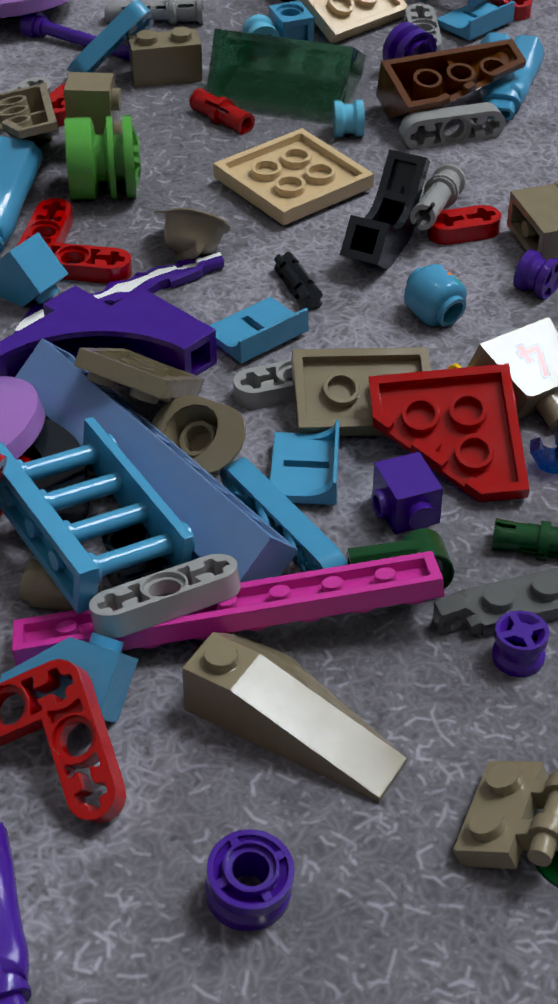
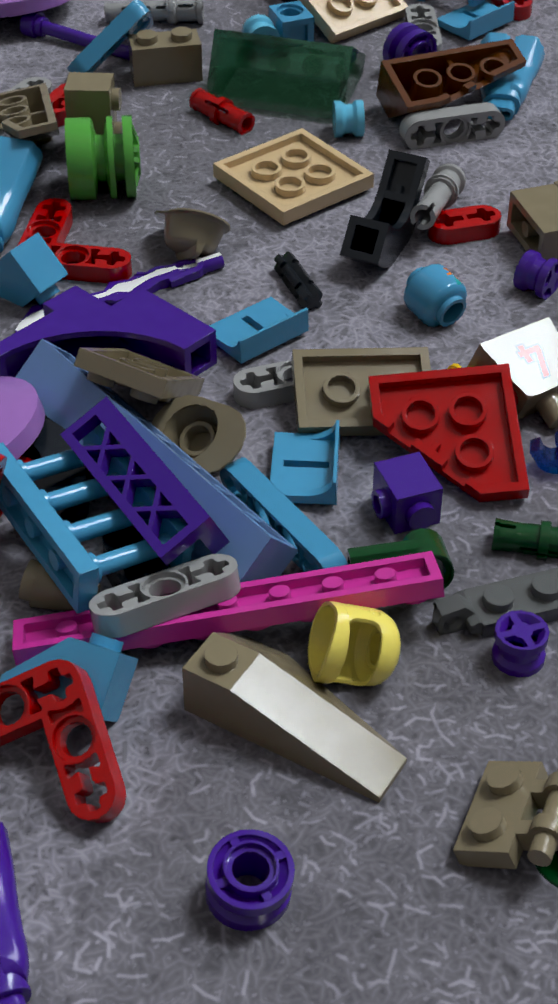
none -> dark purple fence [60,396,230,565]
none -> light yellow helmet [308,601,401,686]

